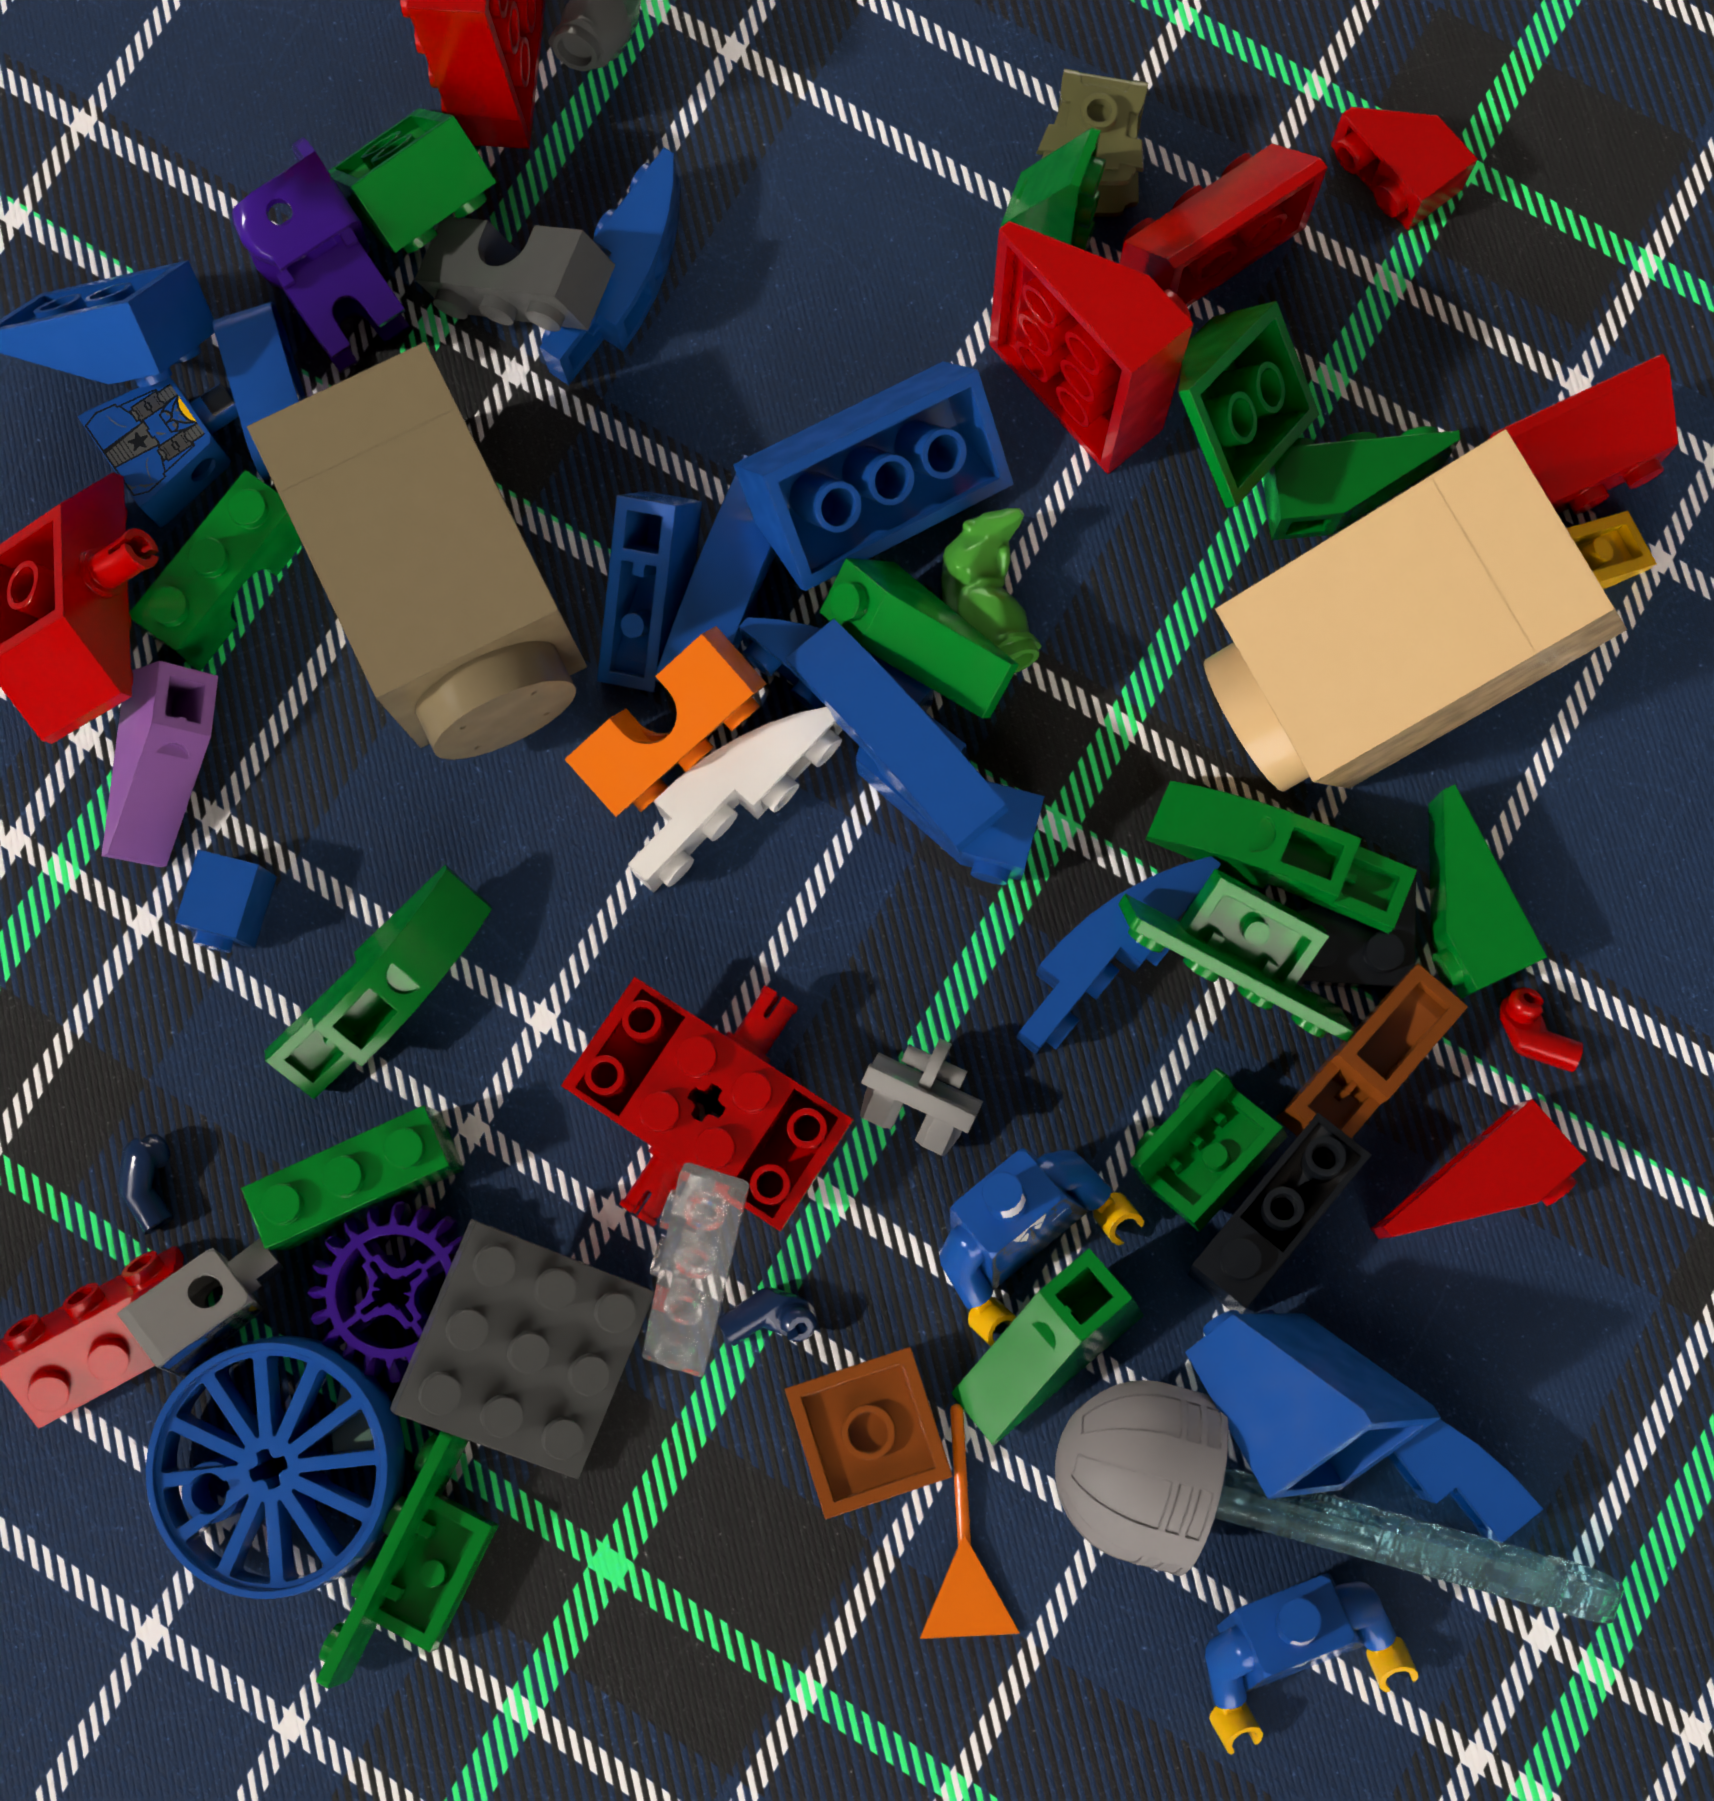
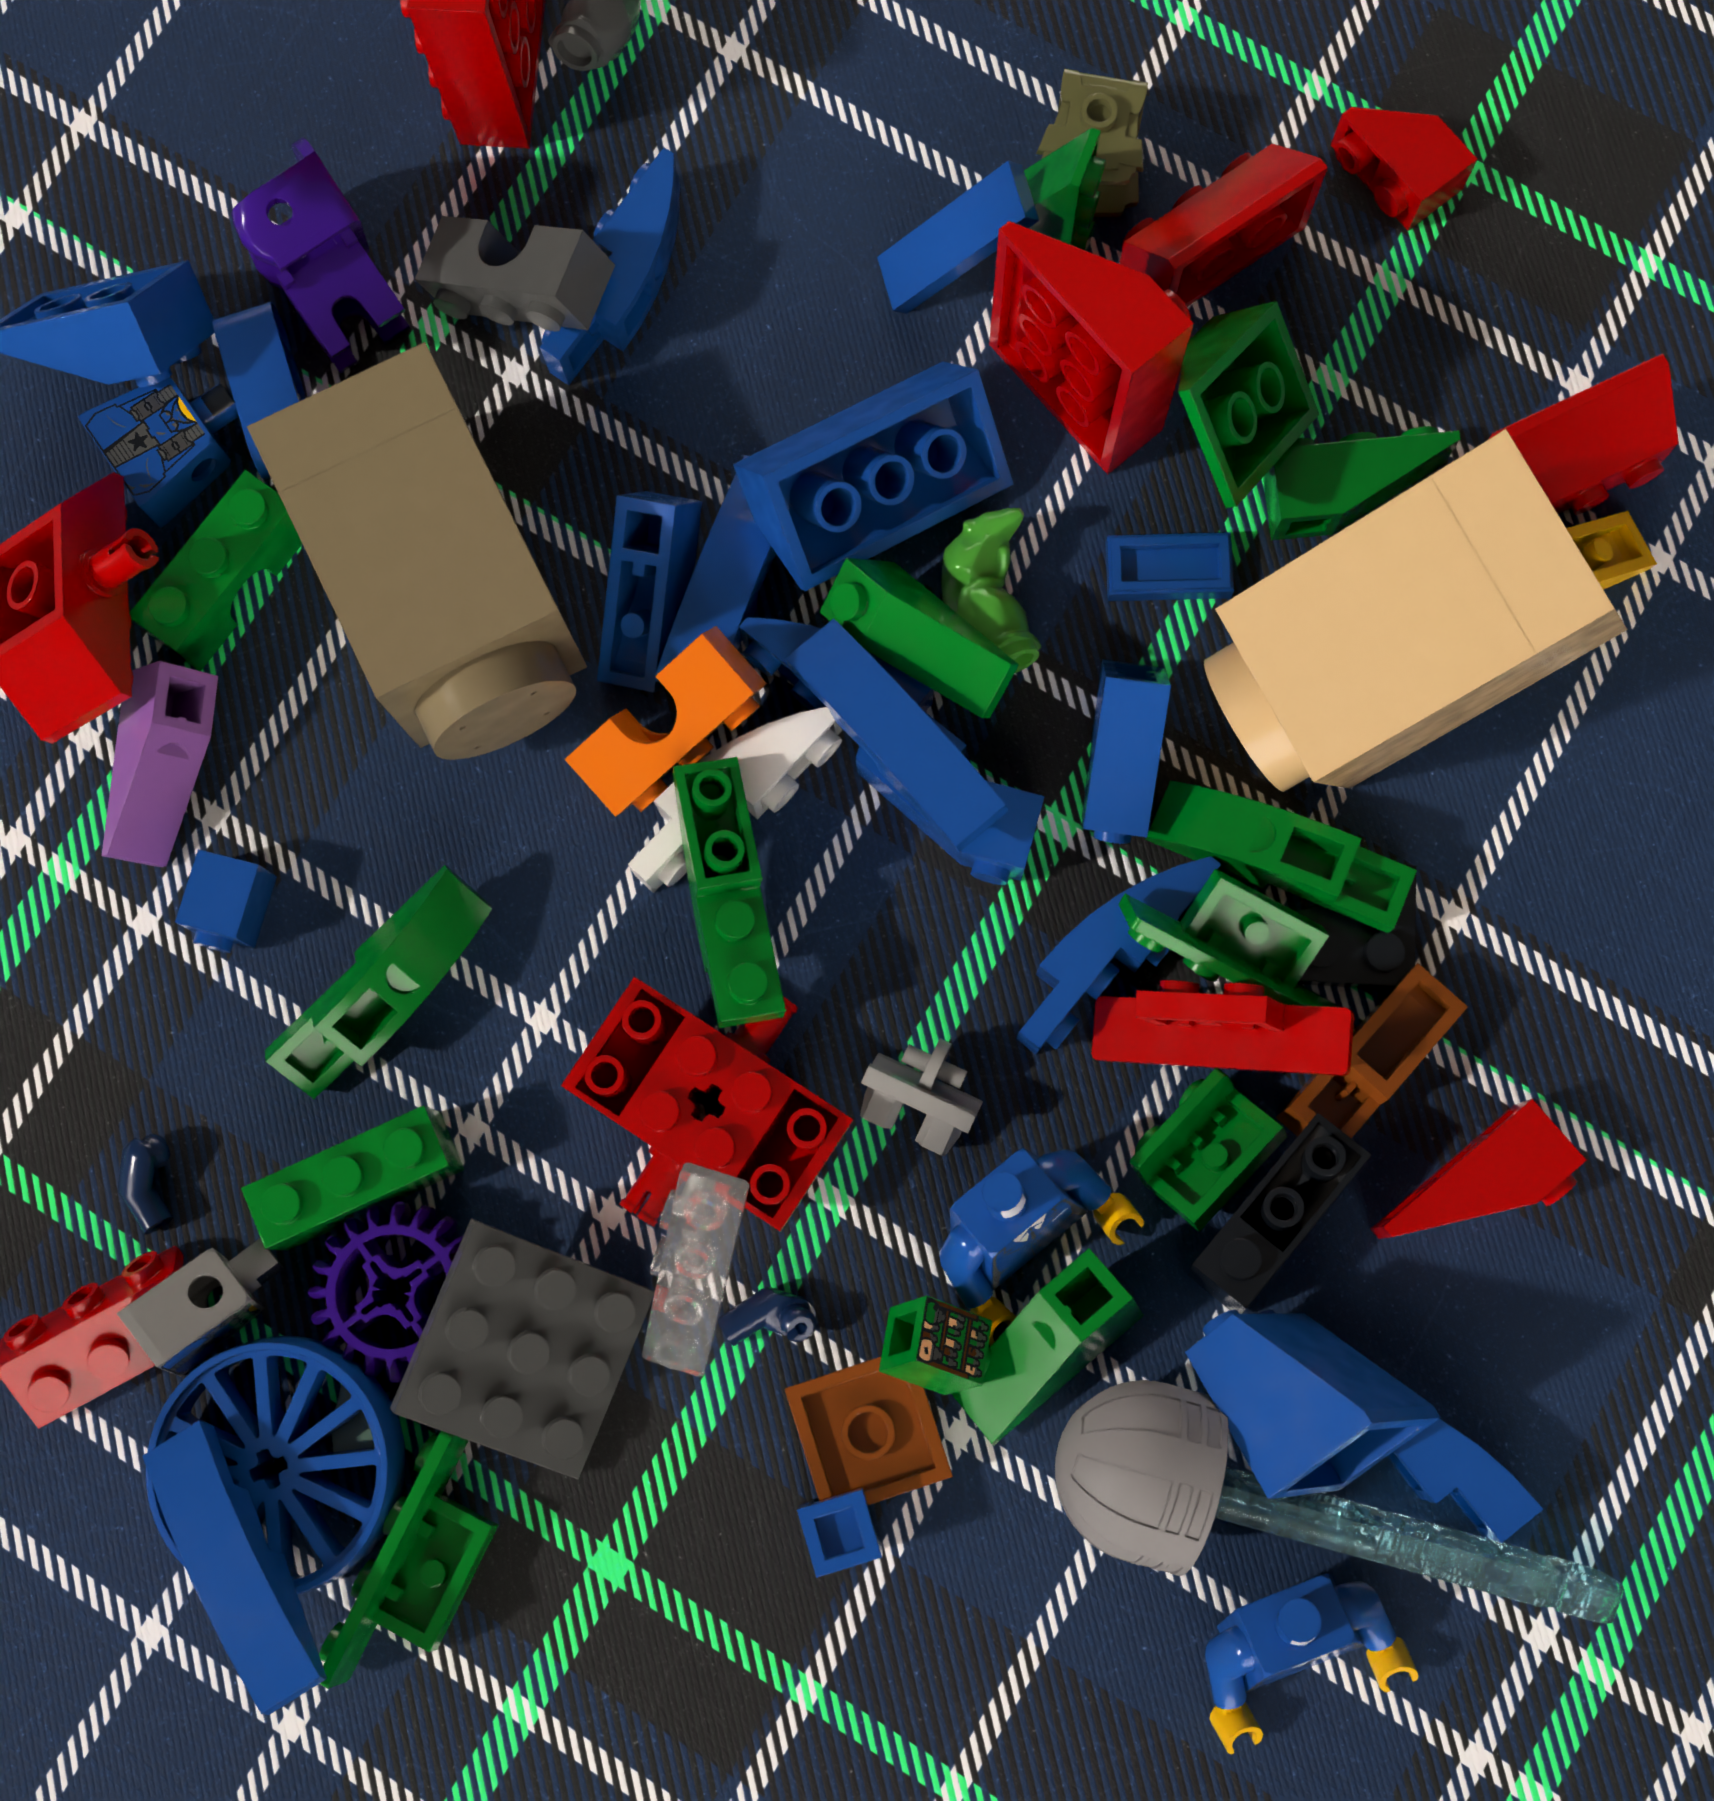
green slope [328,108,496,254] -> none
orange piece [920,1404,1020,1639] -> none
green slope [1428,784,1547,999] -> none
red arm [1499,987,1583,1072] -> none
none -> blue slope [142,1420,327,1716]
none -> green slope [673,757,786,1029]
none -> blue panel [797,1487,883,1578]
none -> blue tile [877,160,1039,314]
none -> brick [879,1295,992,1395]
none -> blue slope [1082,659,1171,844]
none -> red bracket [1091,980,1354,1076]
none -> blue tile [1105,532,1234,601]

